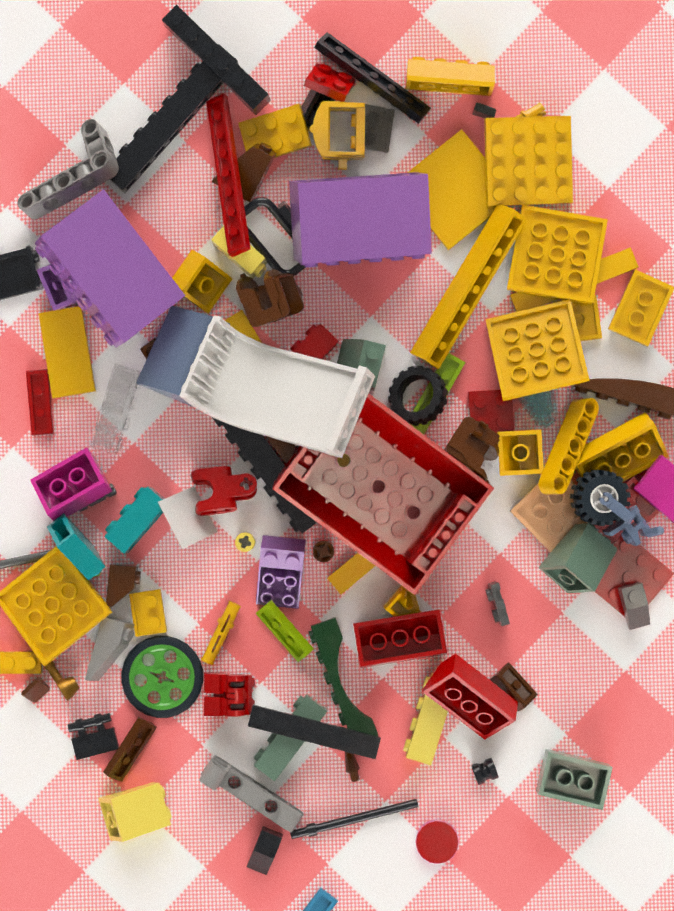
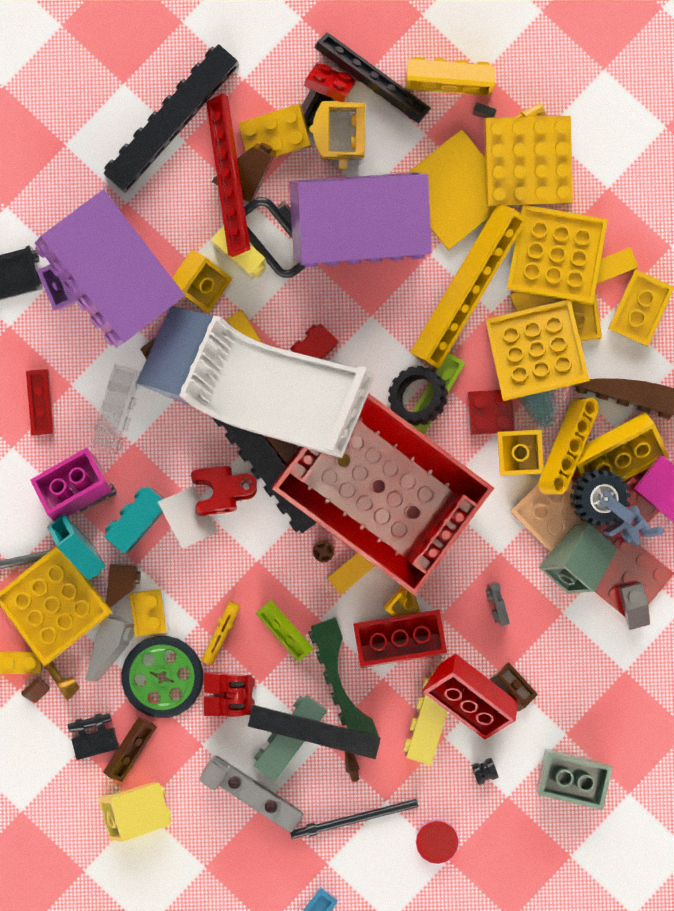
light grey beam [17,119,119,220] -> none
yellow tile [38,306,96,399] -> none
black arch [162,4,271,115] -> none
light yellow bush [235,532,256,552] -> none
reddish brown animal [236,269,304,327] -> none
black slope [246,826,283,875] -> none
medium lavender slope [256,535,306,609] -> none
sand green slope [337,339,386,391] -> none
clear smoke plate [365,104,395,153] -> none
reddish brown animal [444,417,500,483] -> none

